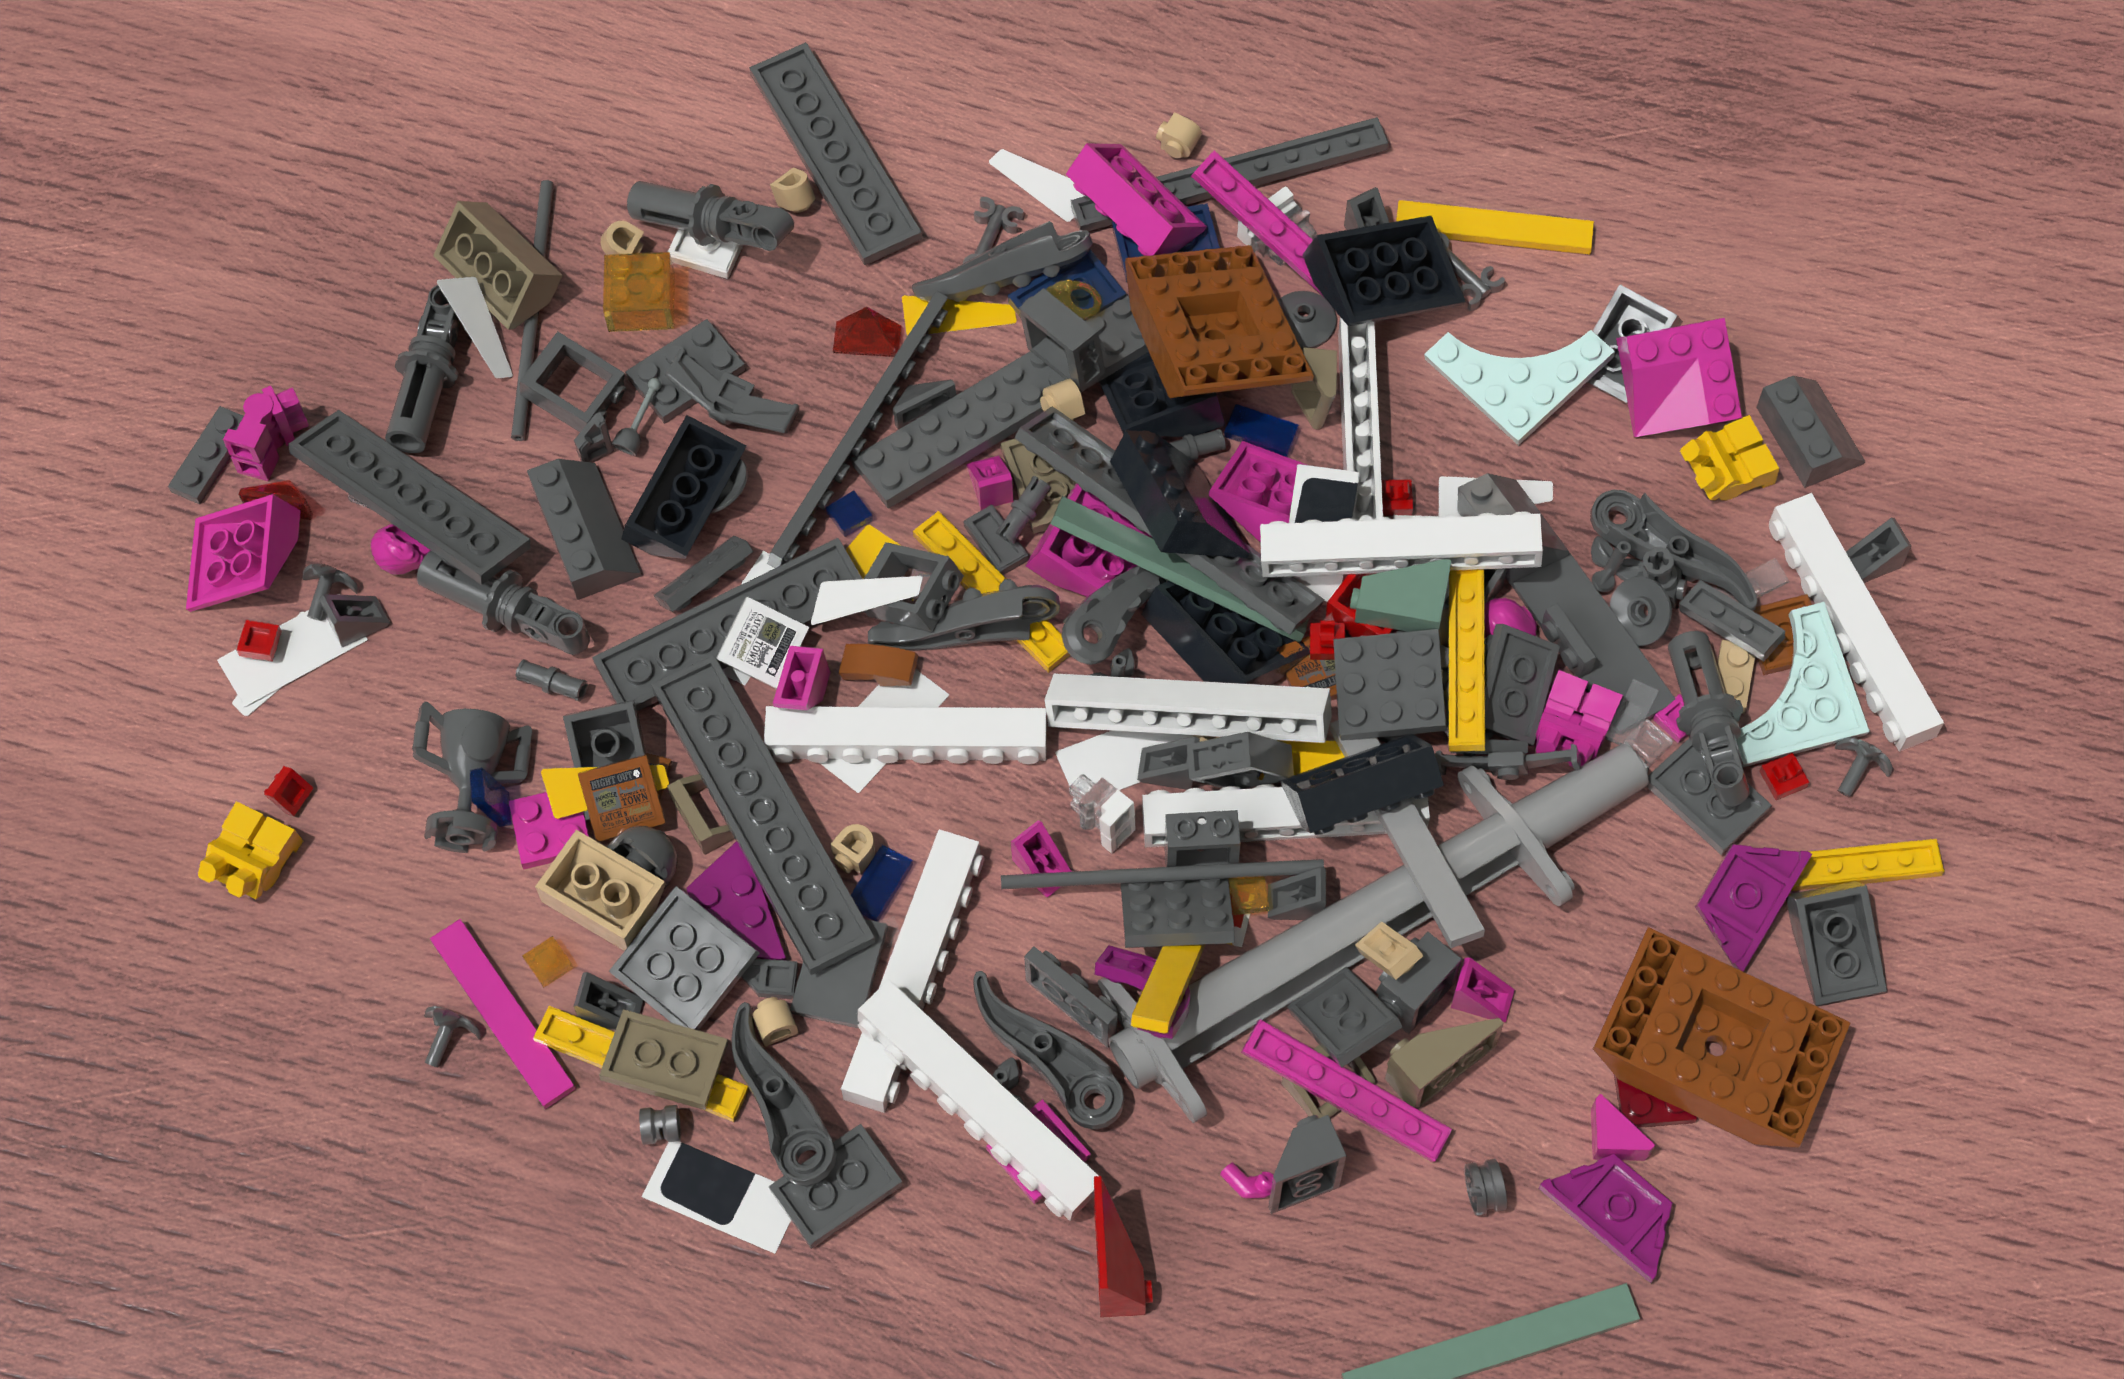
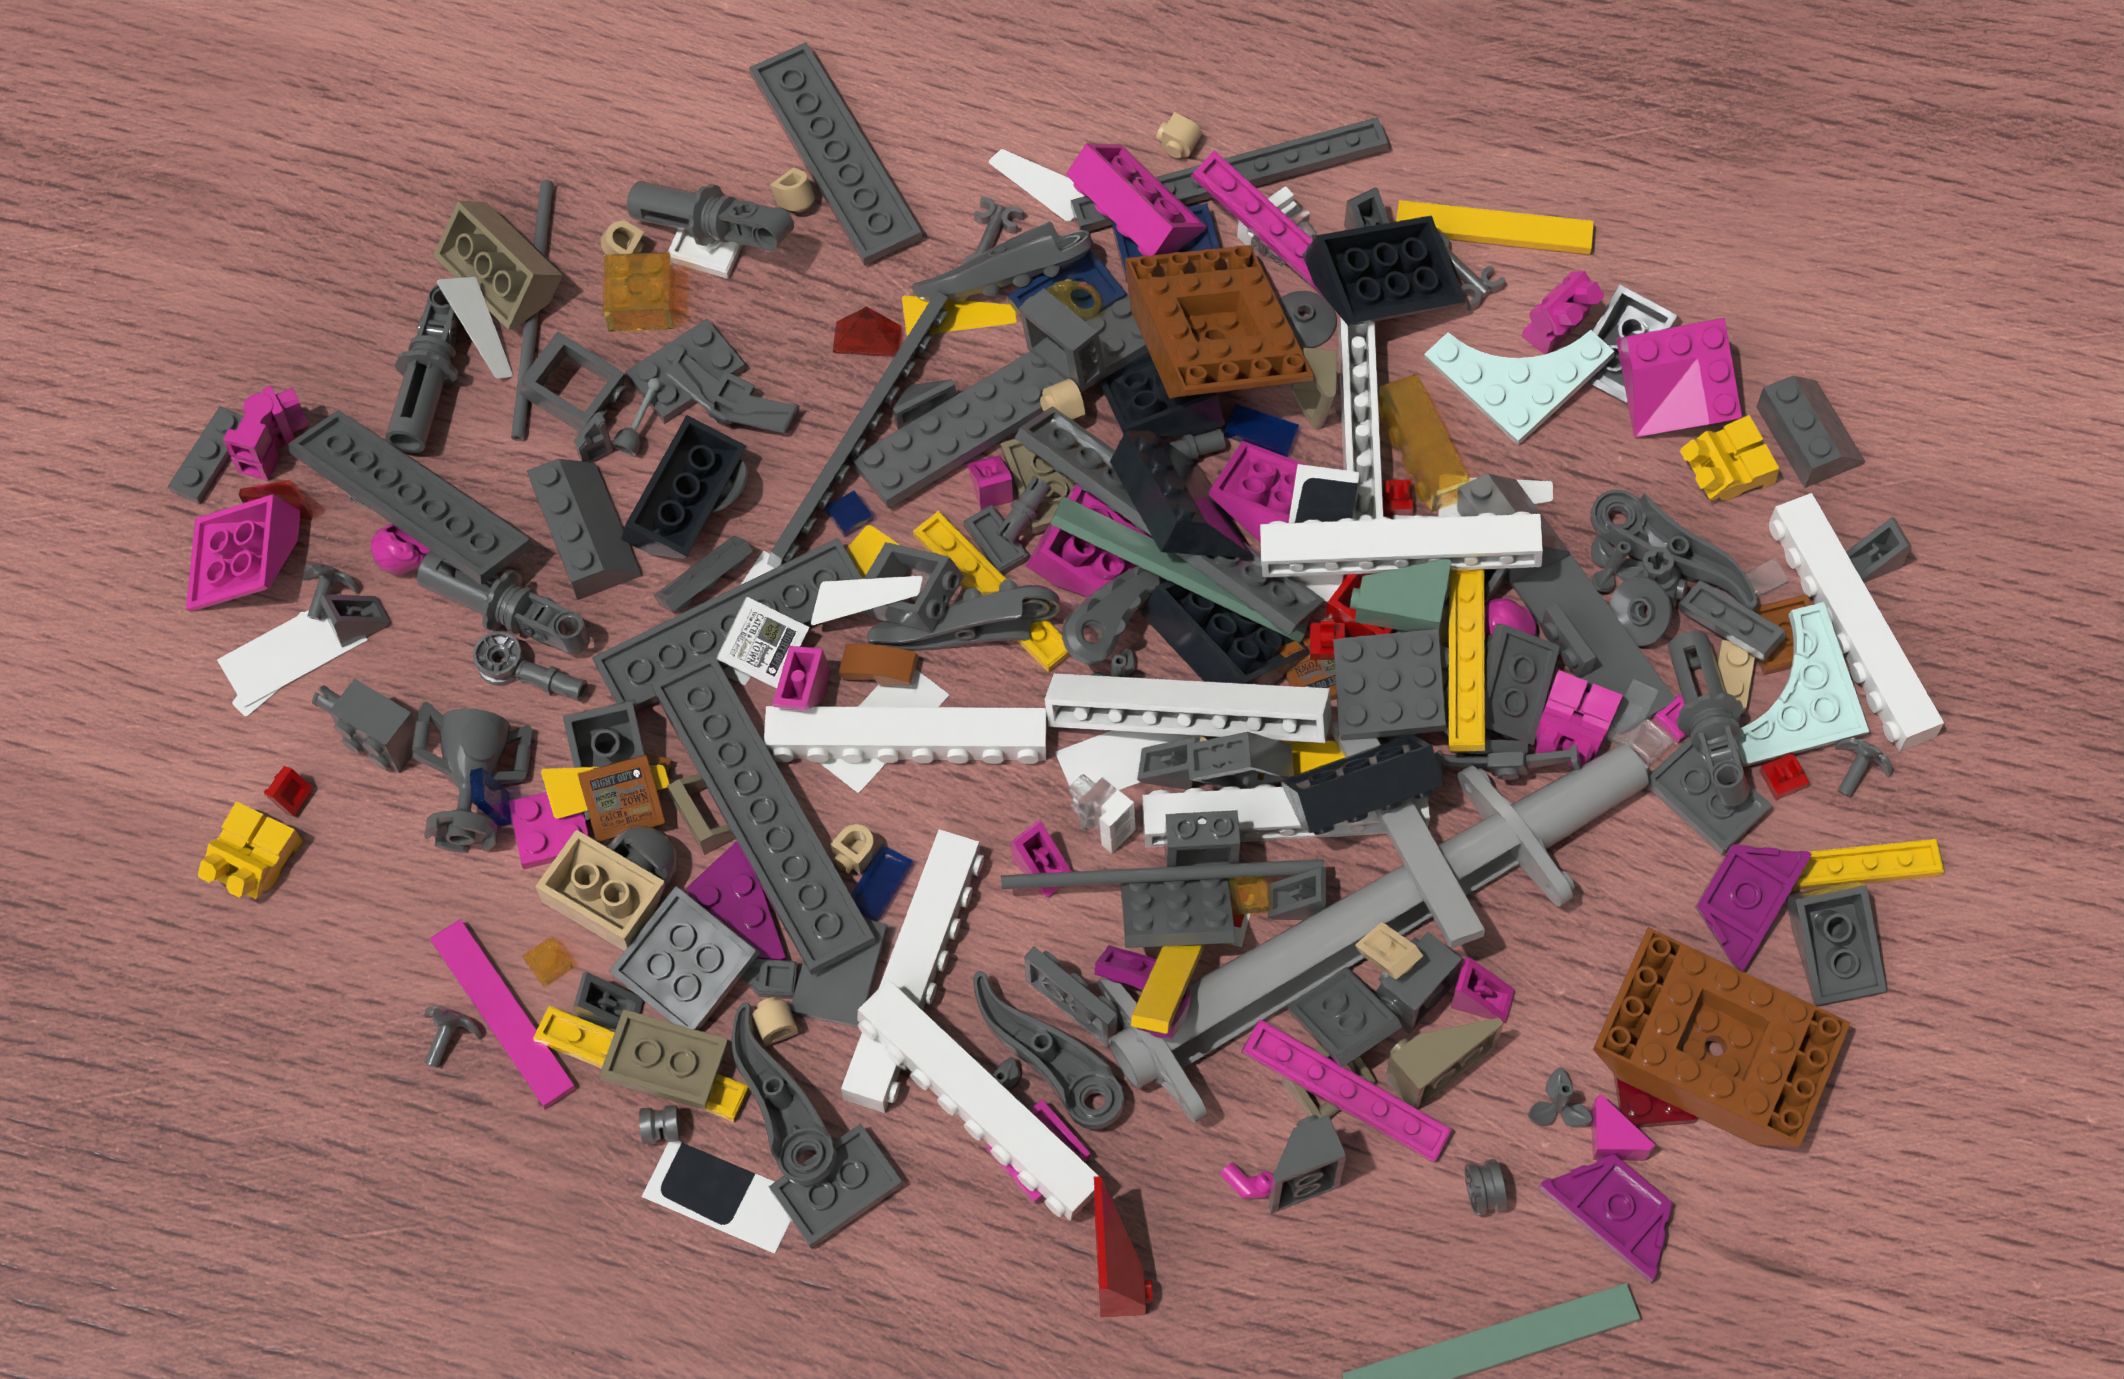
red plate [236,620,282,662] -> none
none -> dark grey brick [312,679,416,773]
none -> flat silver wheel [473,631,525,686]
none -> clear yellow brick [1378,373,1470,512]
none -> dark pink hips [1522,271,1604,354]
none -> dark grey plant [1528,1067,1593,1127]

